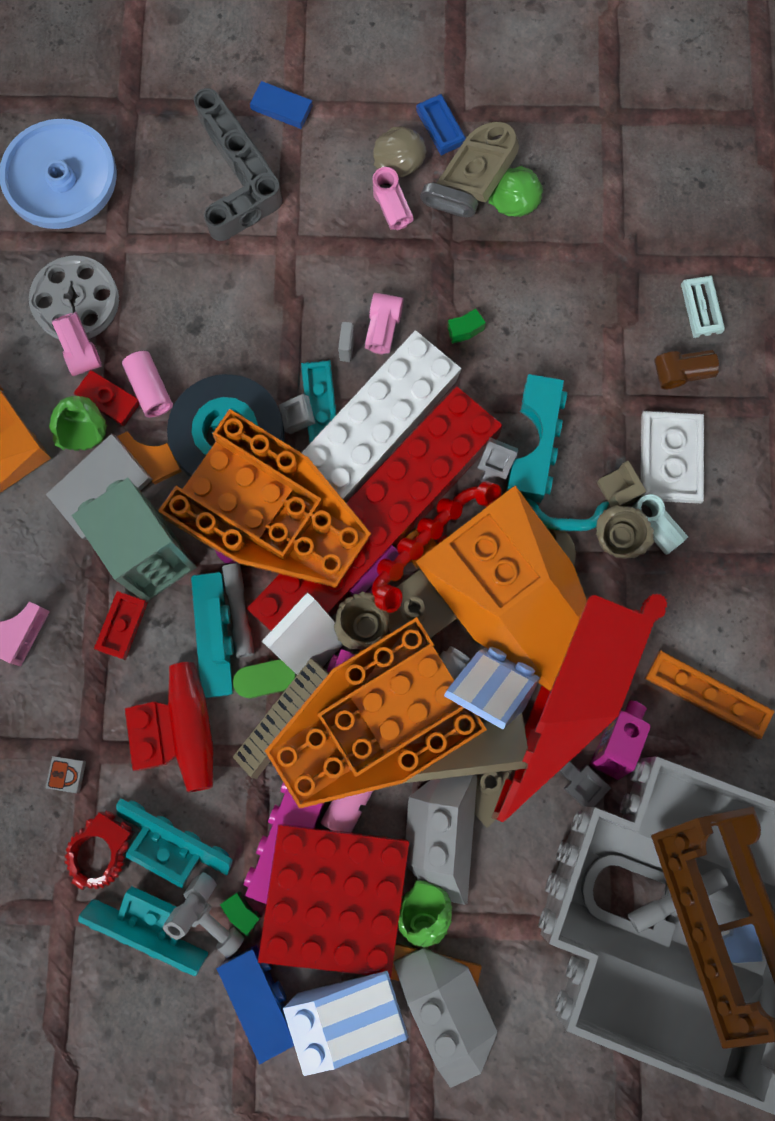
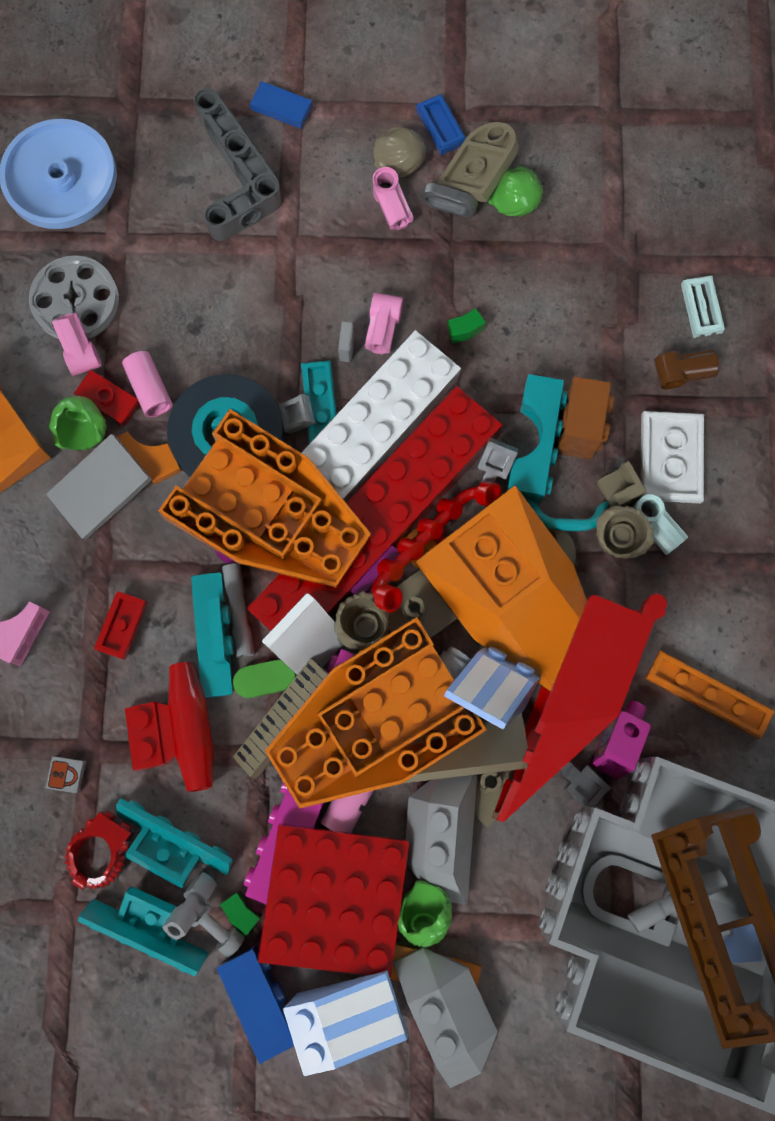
sand green brick [71,478,197,601] -> none
none -> dark orange brick [557,377,614,460]

